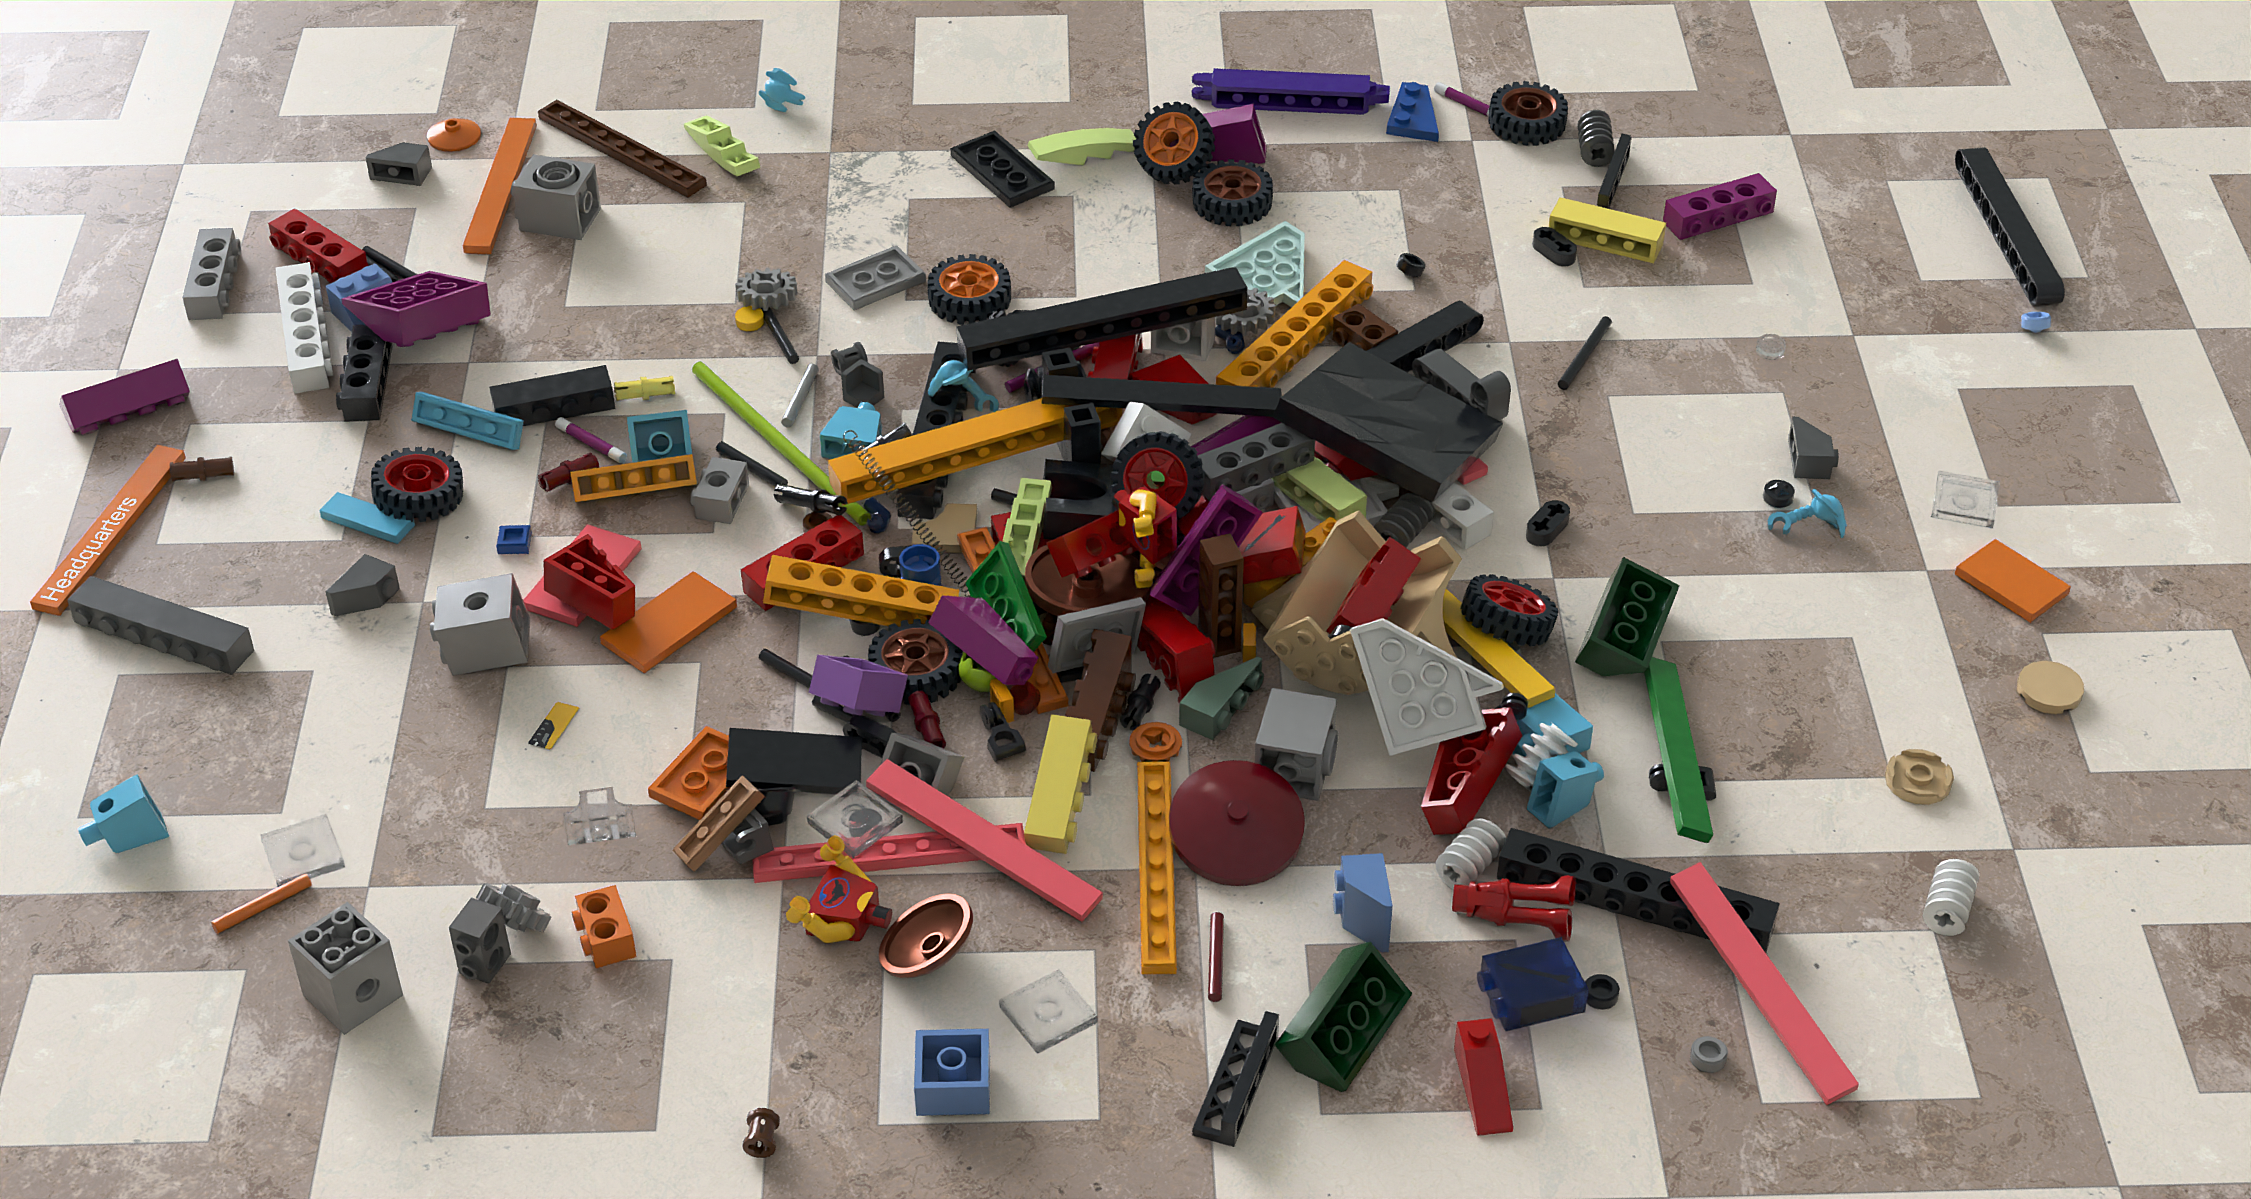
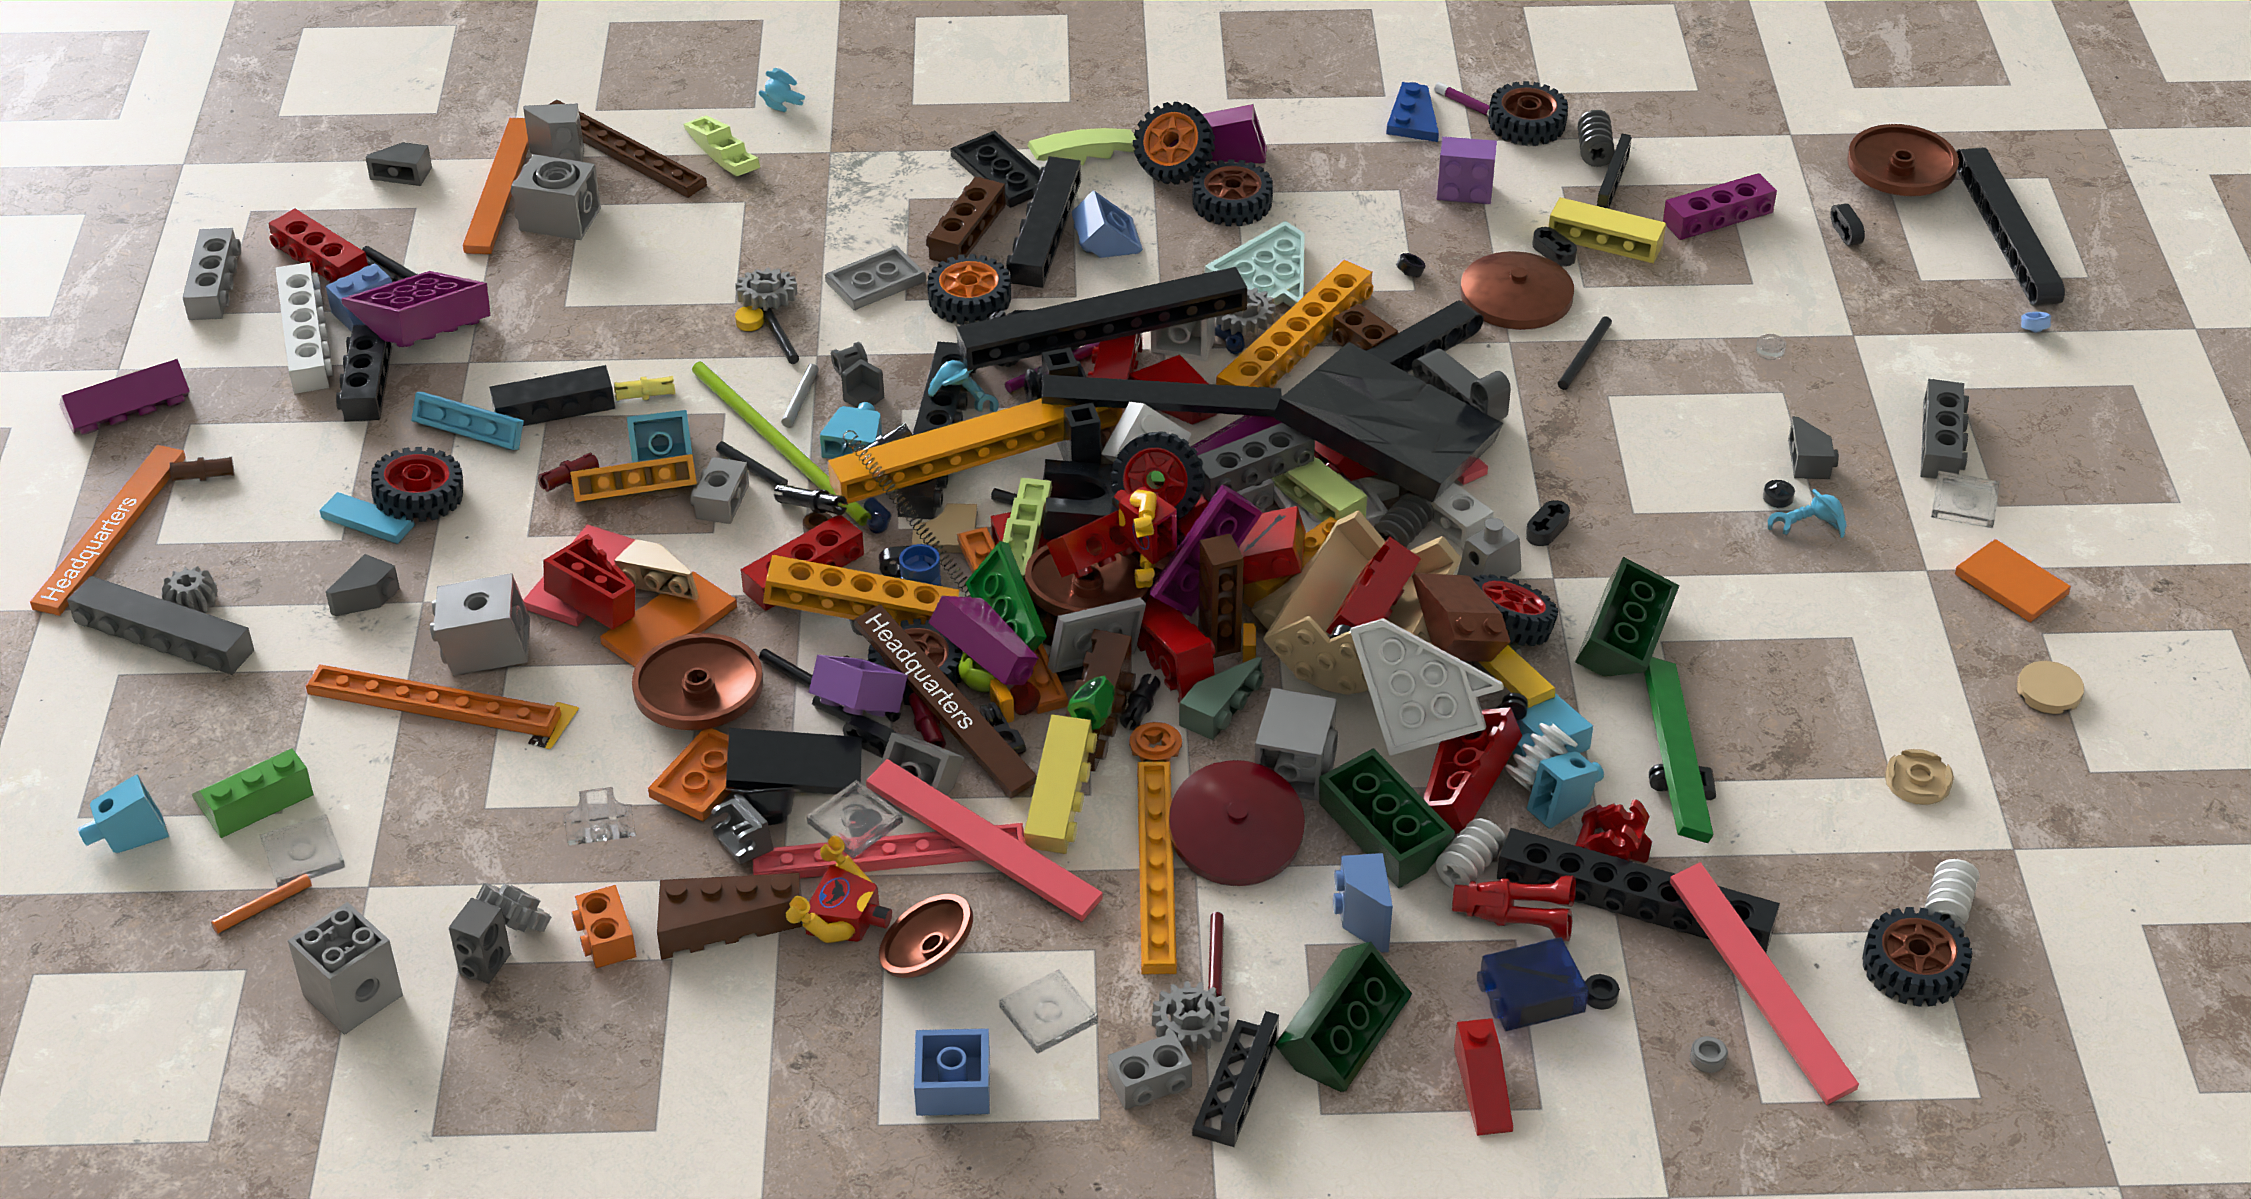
orange dish [427,118,481,152] -> none
blue tile [496,525,532,554] -> none
magenta bar [555,417,627,464] -> none
medium nougat tile [672,775,765,872] -> none
reddish brown bush [742,1108,780,1158] -> none
dark purple hinge [1192,68,1390,115] -> none
none -> light grey gear [161,566,218,613]
none -> bright green slope [192,748,314,838]
none -> orange tile [306,664,561,738]
none -> light grey slope [523,103,584,162]
none -> tan slope [614,539,699,600]
none -> copper dish [632,633,763,730]
none -> reddish brown wedge [657,873,802,960]
none -> reddish brown tile [854,604,1037,799]
none -> reddish brown brick [926,176,1006,263]
none -> black brick [1006,156,1081,288]
none -> green rock [1067,676,1114,730]
none -> medium blue slope [1071,190,1143,258]
none -> light grey brick [1108,1032,1192,1110]
none -> light grey gear [1152,981,1229,1053]
none -> dark green slope [1319,748,1455,888]
none -> copper slope [1412,573,1510,662]
none -> medium lavender piece [1437,136,1497,204]
none -> light grey torso [1457,518,1521,579]
none -> copper dish [1460,251,1574,330]
none -> red piece [1575,799,1652,863]
none -> black beam [1830,203,1865,246]
none -> copper dish [1847,124,1959,196]
none -> black wheel [1862,907,1972,1007]
none -> dark grey brick [1920,379,1969,481]

